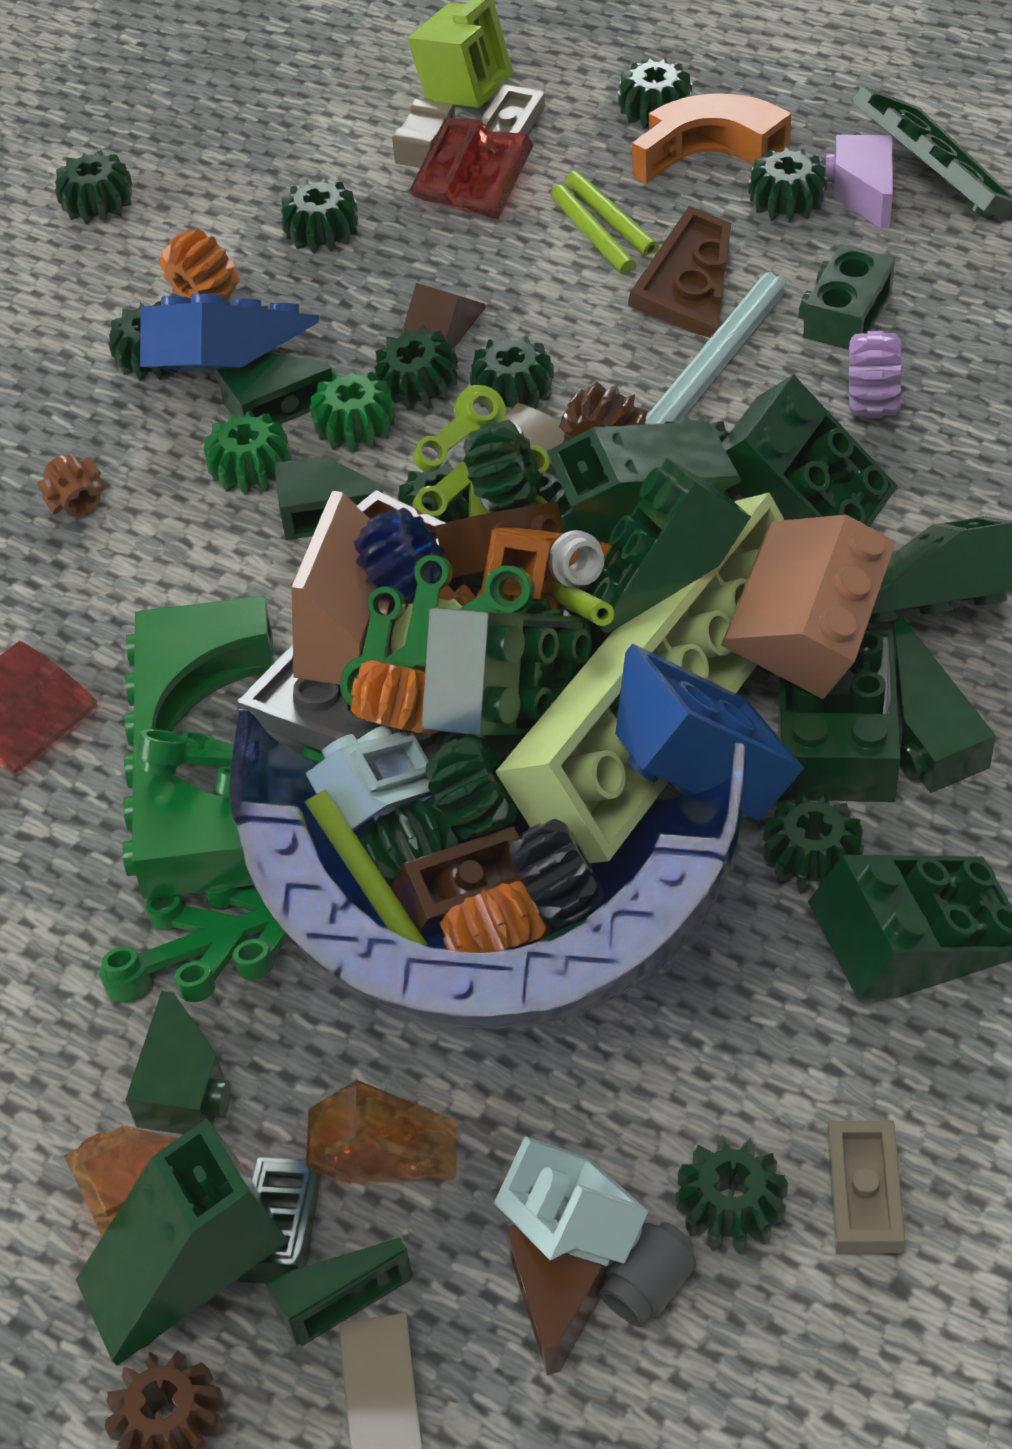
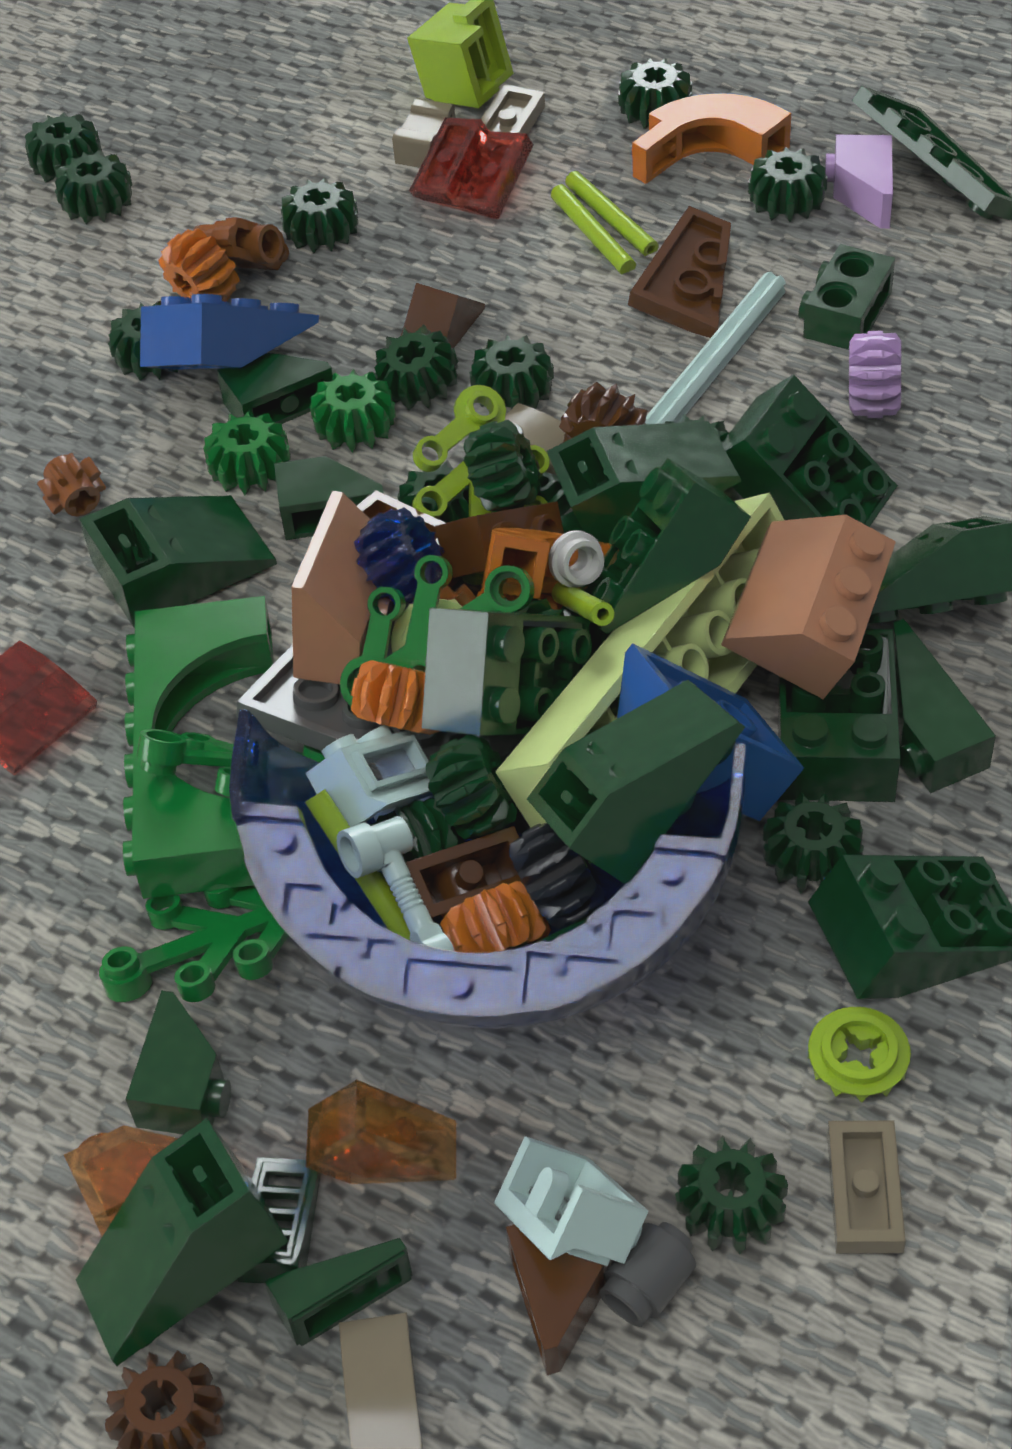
none -> dark green gear [25,112,102,183]
none -> dark green slope [79,495,277,628]
none -> dark orange rock [193,217,289,270]
none -> light aqua brick [337,816,457,976]
none -> dark green slope [527,680,745,885]
none -> lime gear [807,1007,911,1103]

